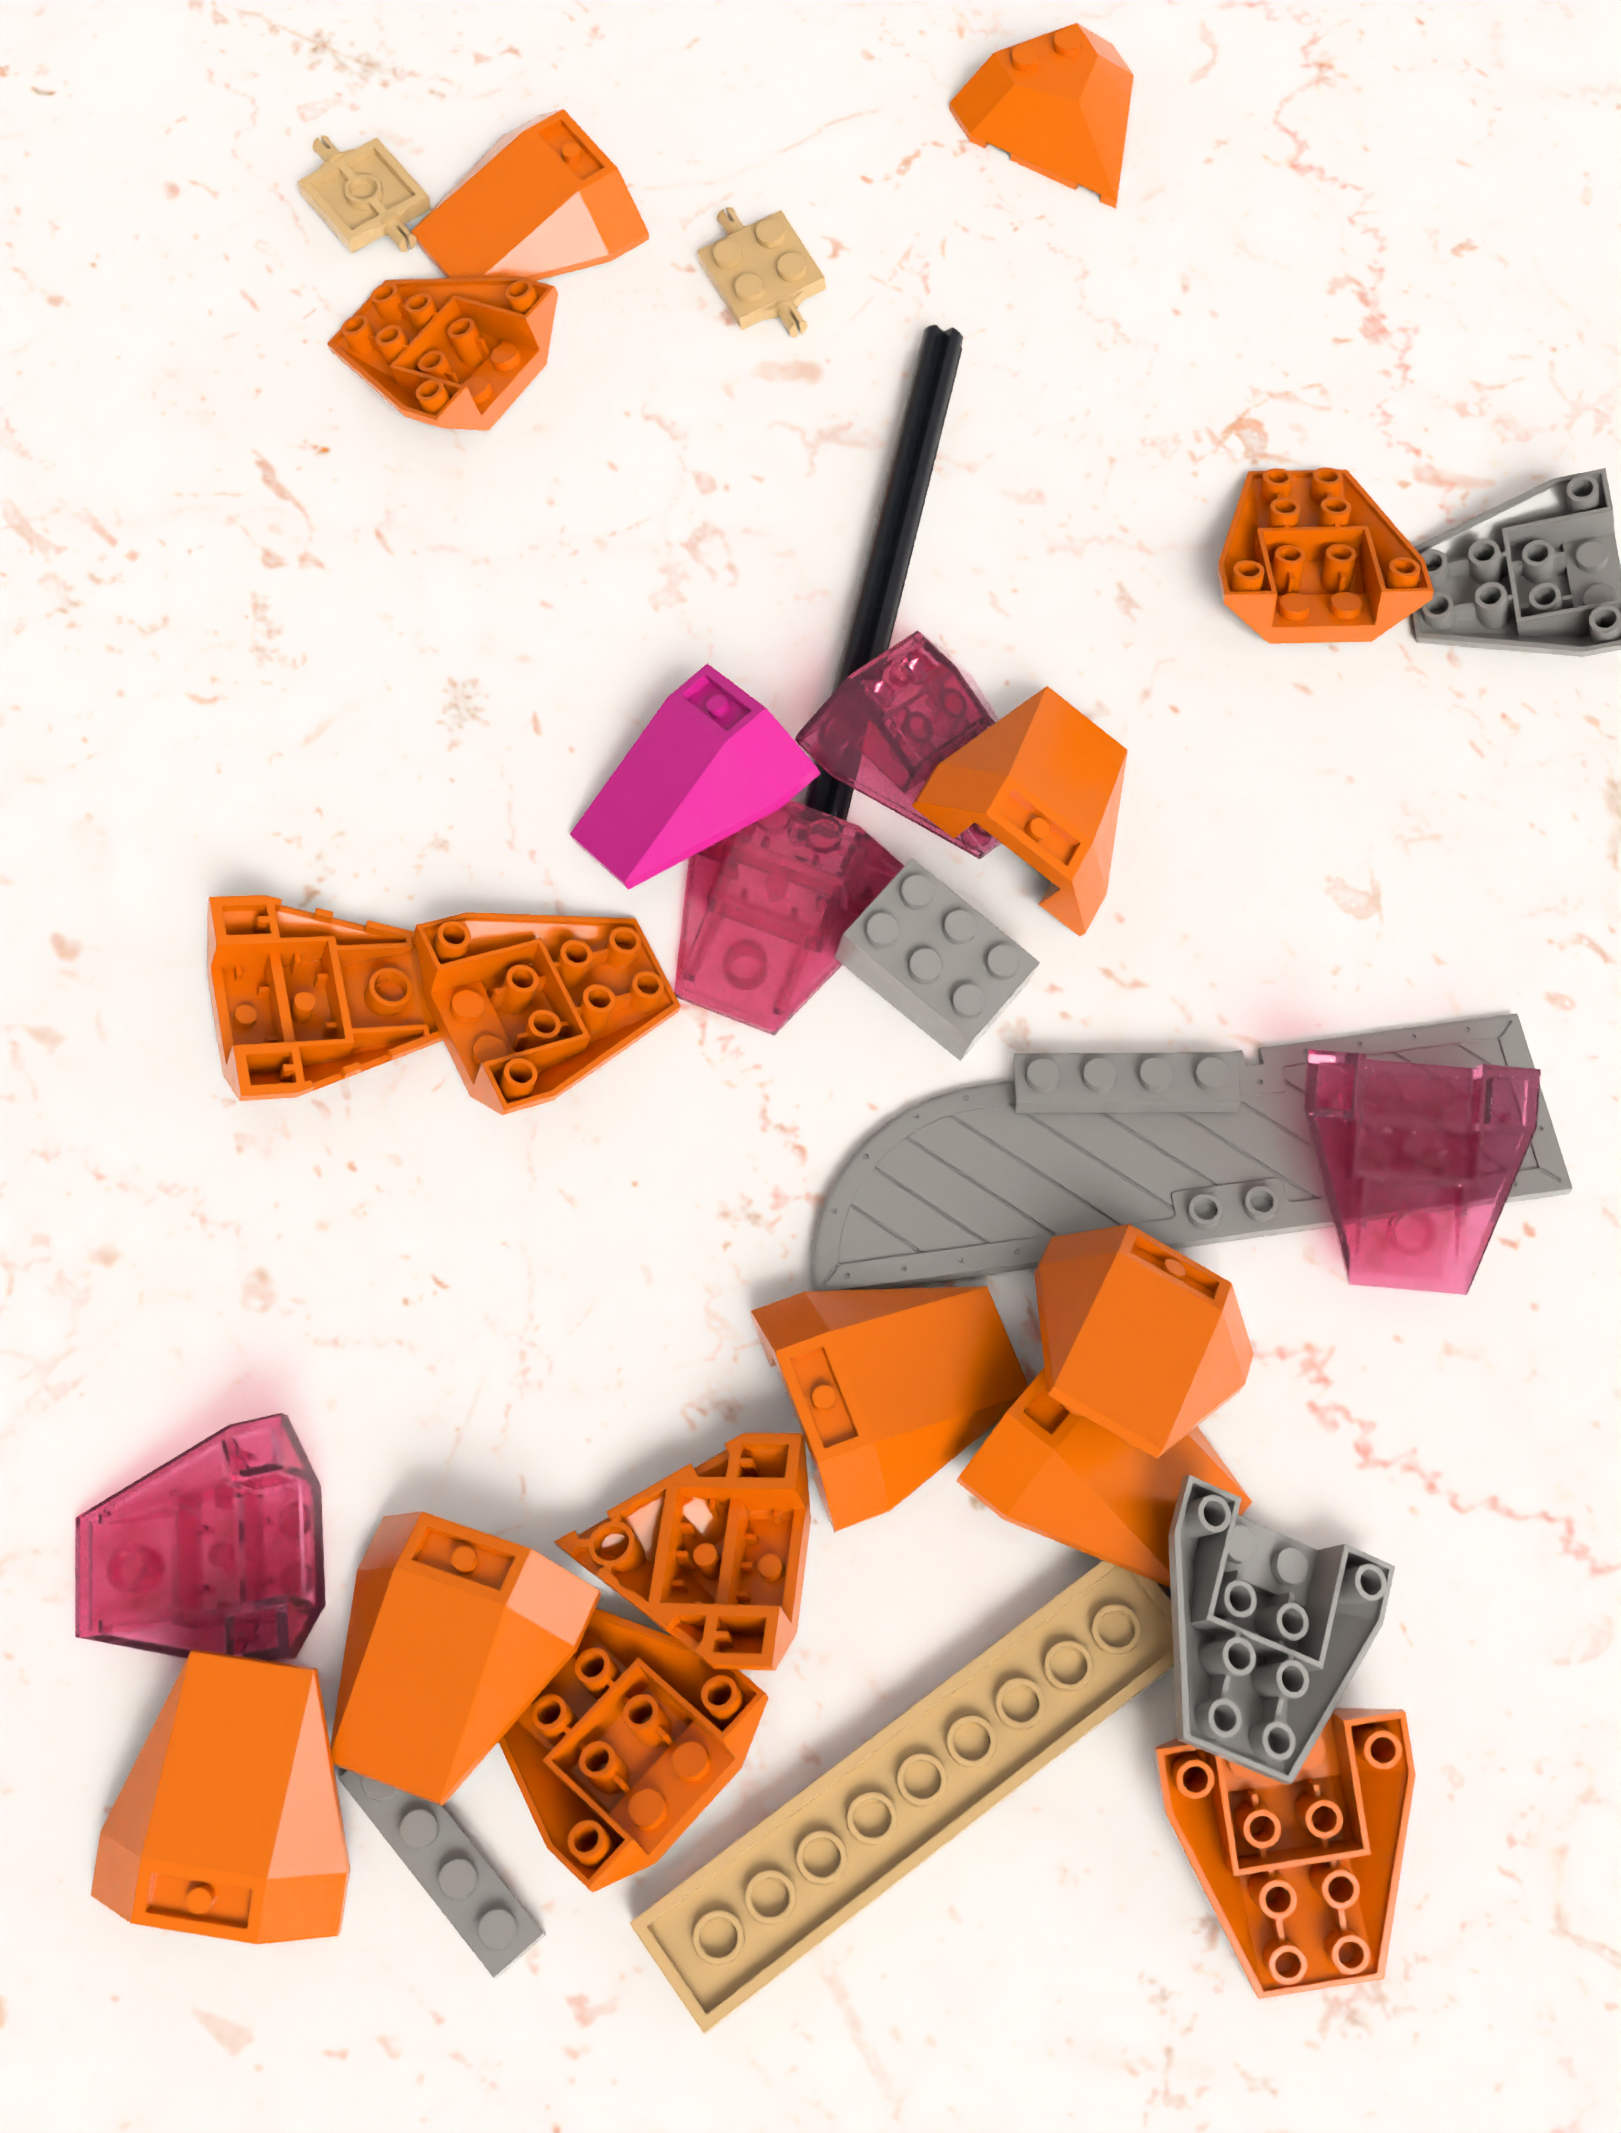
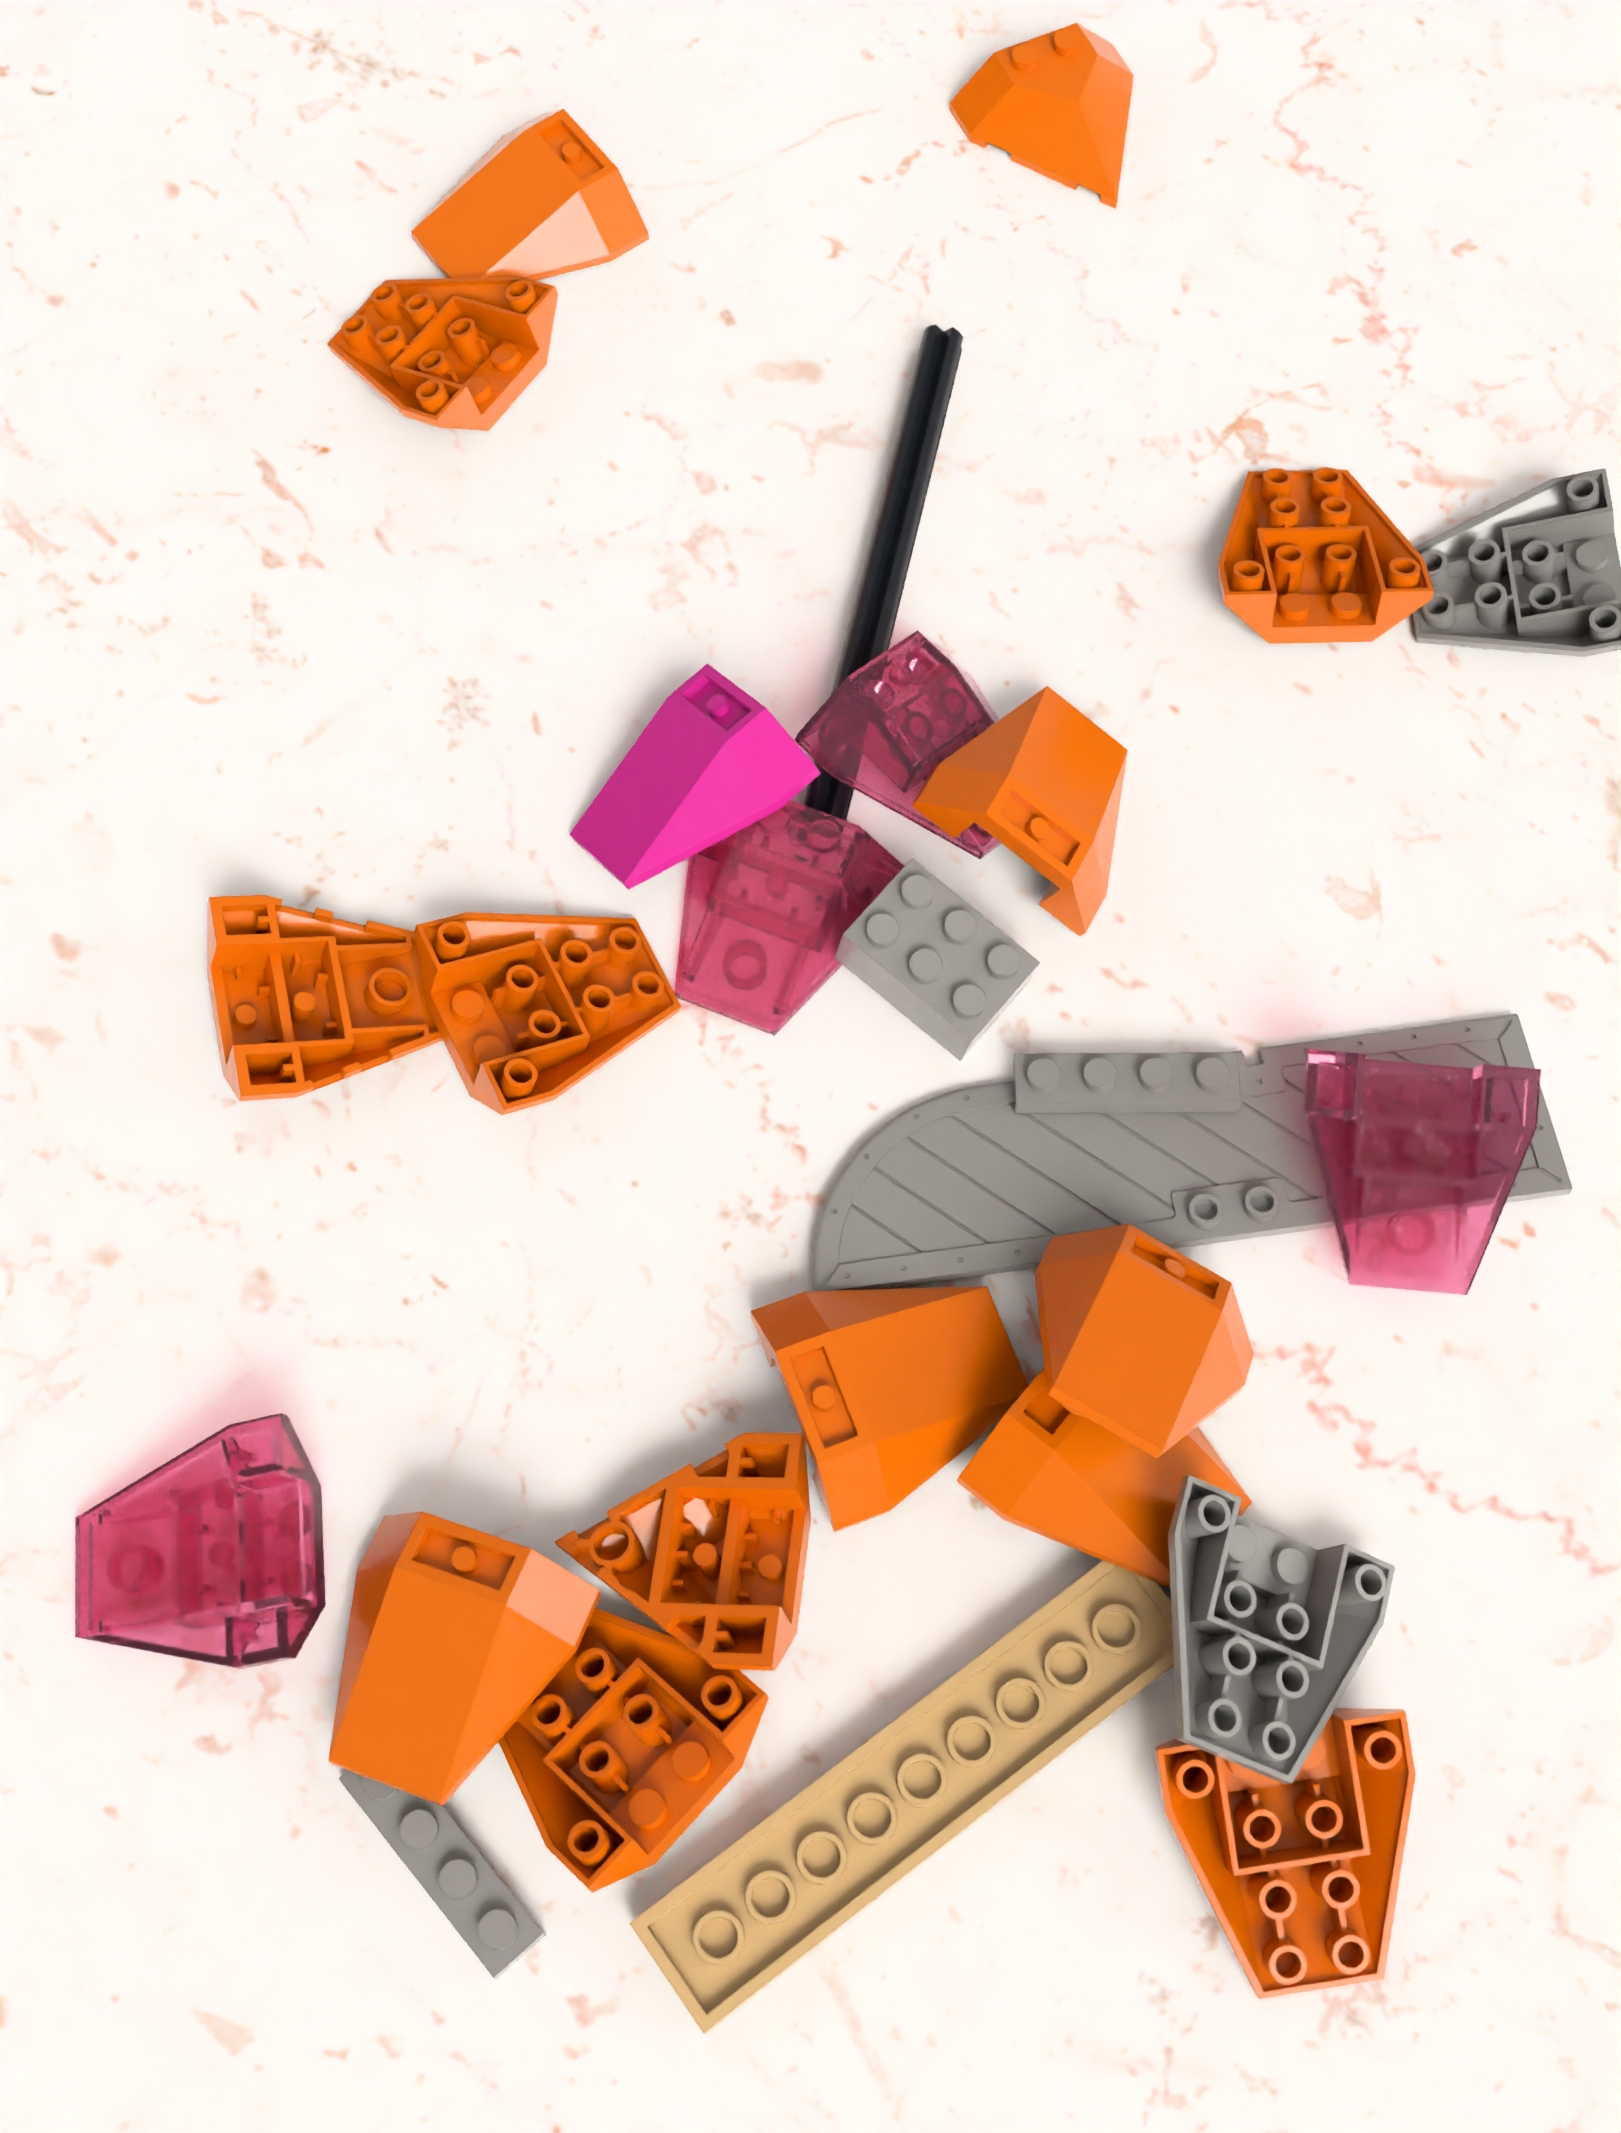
orange wedge [90,1649,350,1944] -> none
tan plate [298,135,431,253] -> none
tan plate [697,207,826,337] -> none

